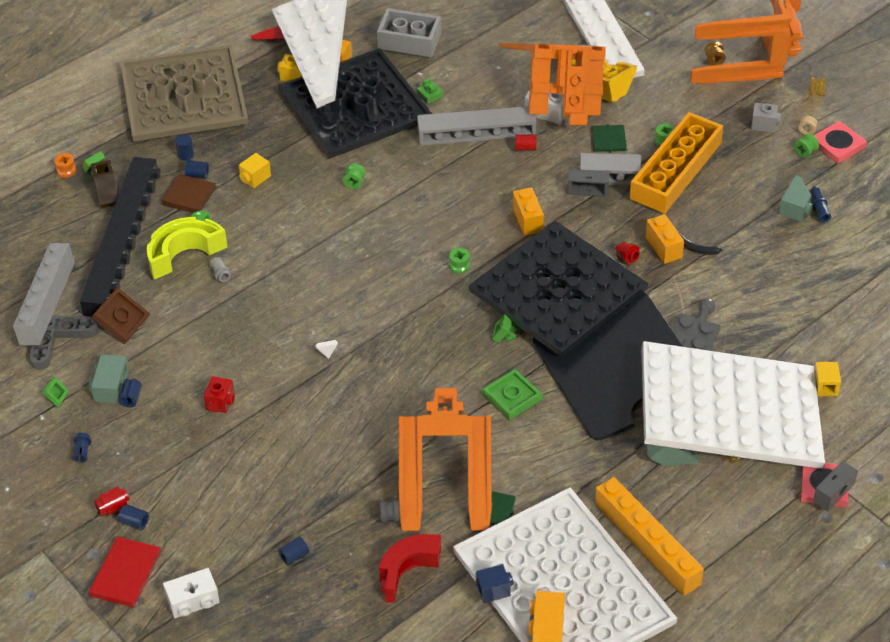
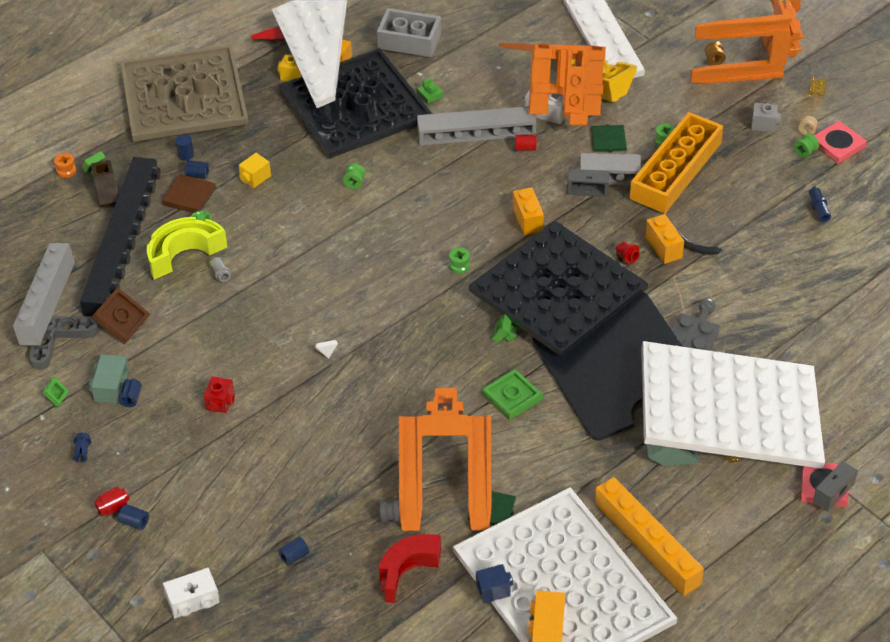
red tile [89,536,161,608] -> none
sand green slope [779,175,813,222] -> none
yellow brick [814,362,841,396] -> none

